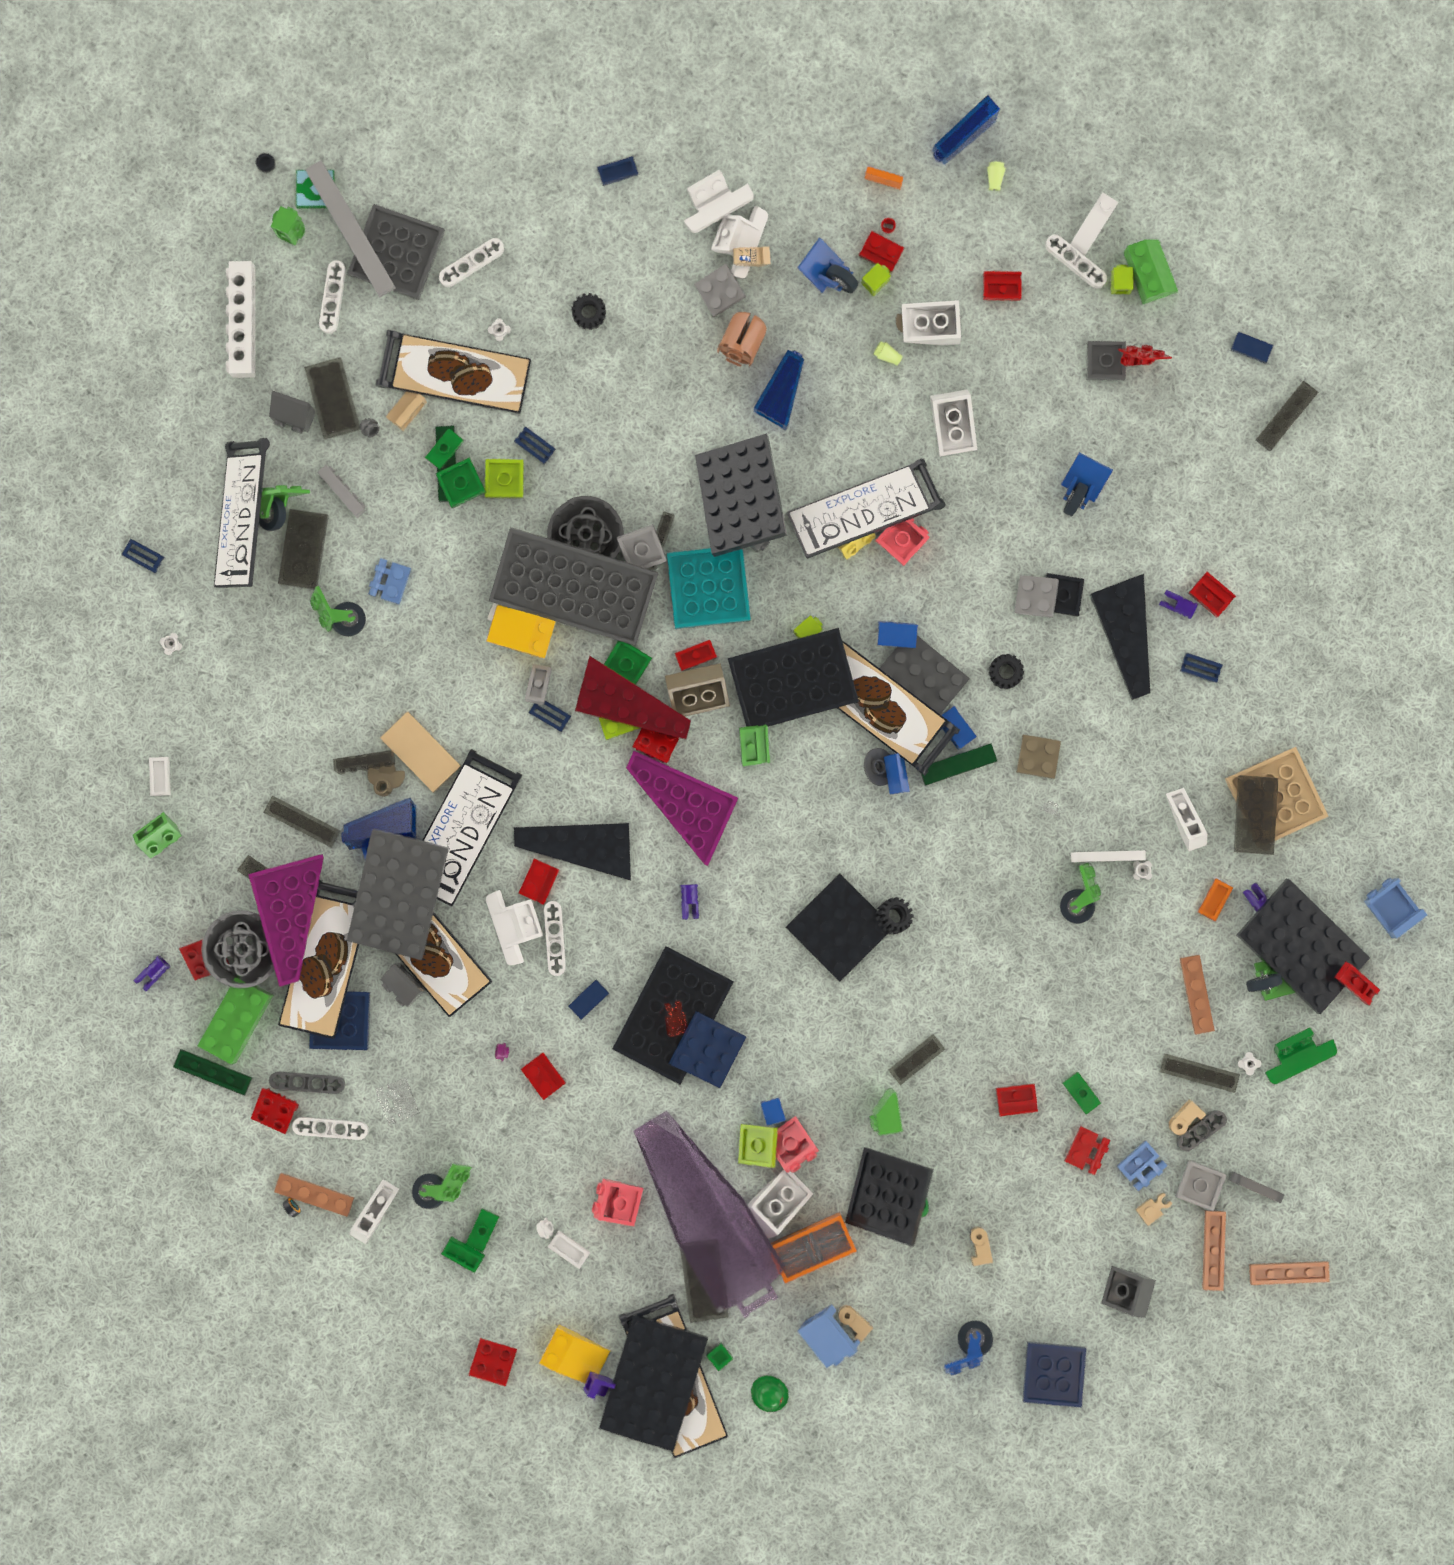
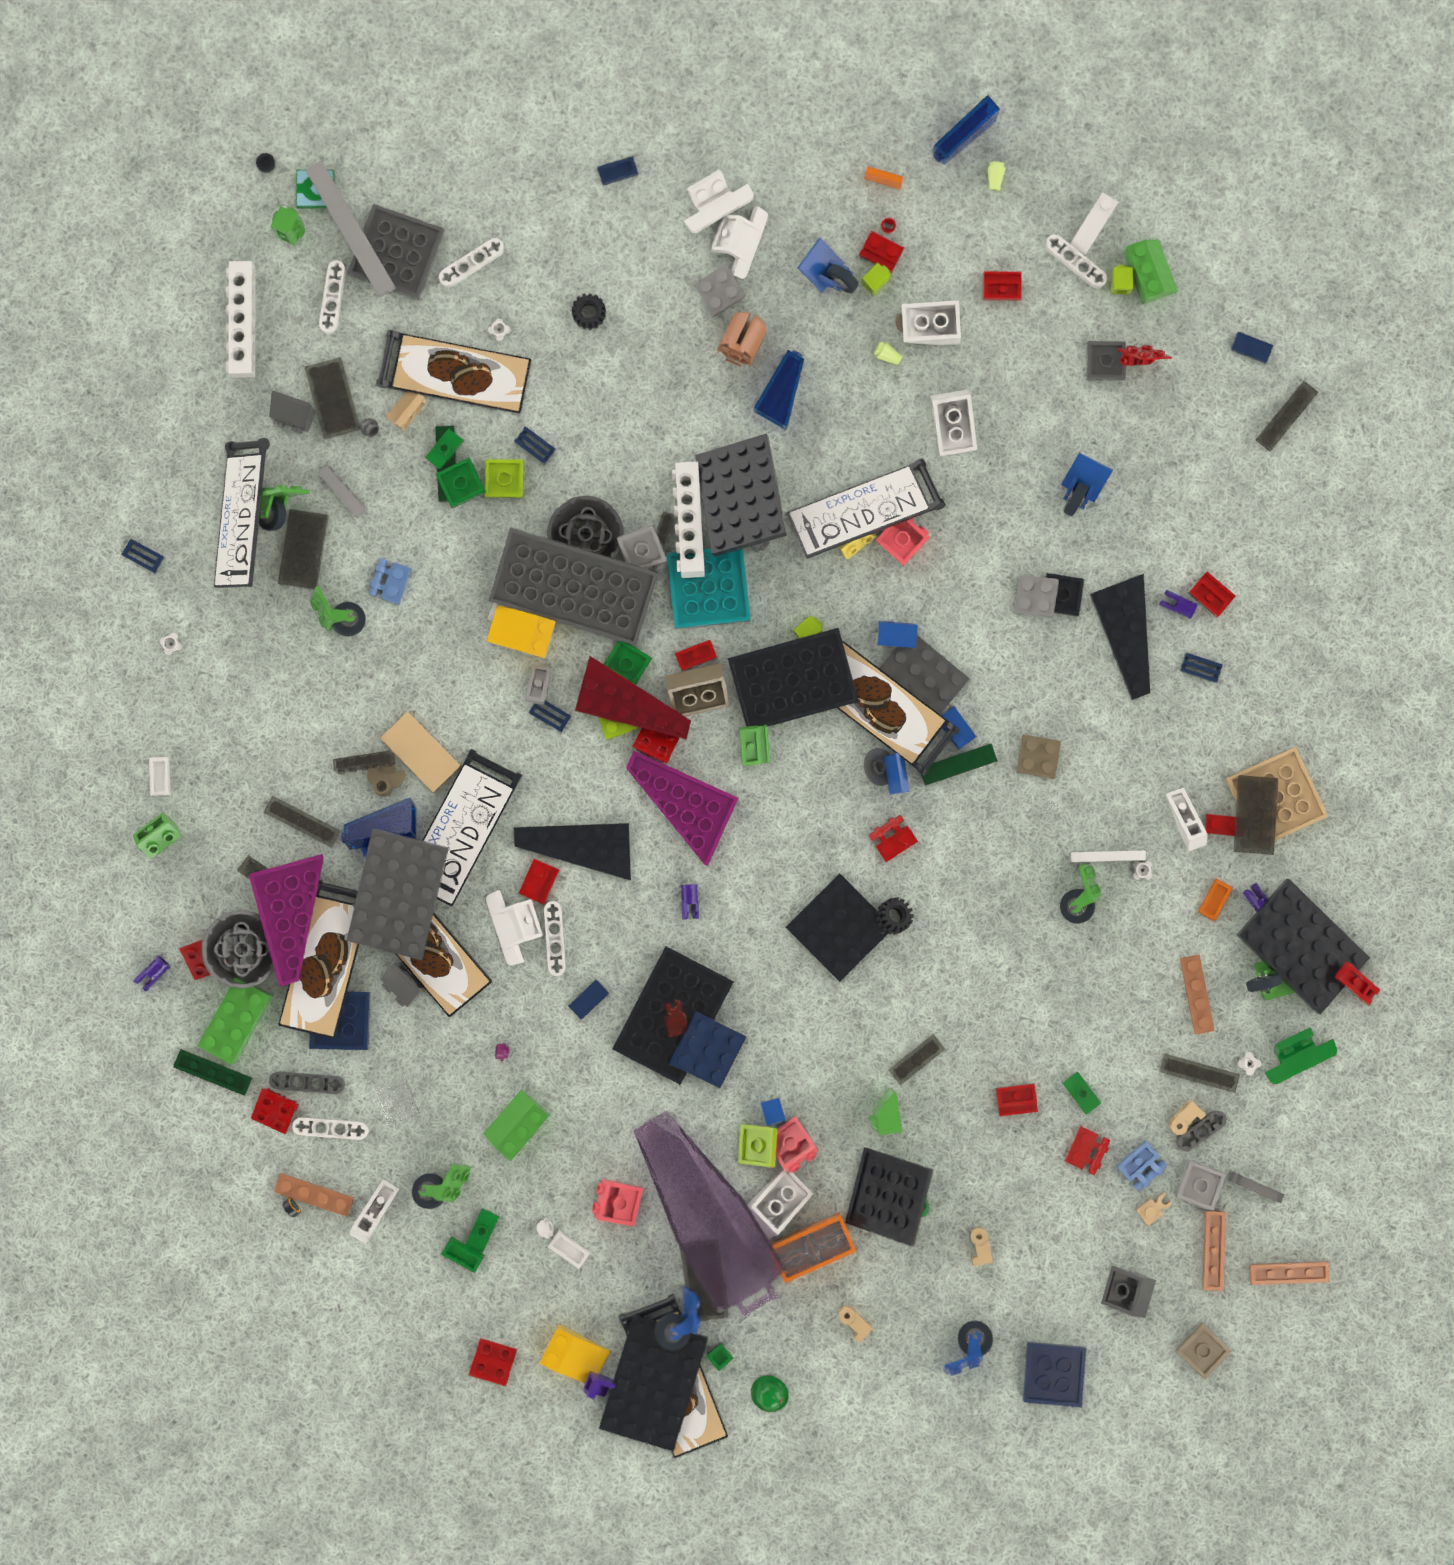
red plate [521,1052,566,1100] -> none
tan leg [733,247,771,267] -> none
medium blue panel [798,1304,860,1368] -> none
black tyre [988,654,1024,689] -> none
medium blue panel [1364,878,1427,938] -> none
none -> bright green slope [484,1089,551,1161]
none -> plate [655,1286,700,1350]
none -> white brick [672,462,705,578]
none -> red plate [868,815,918,862]
none -> dark tan plate [1175,1322,1232,1379]
none -> red plate [1205,814,1245,837]

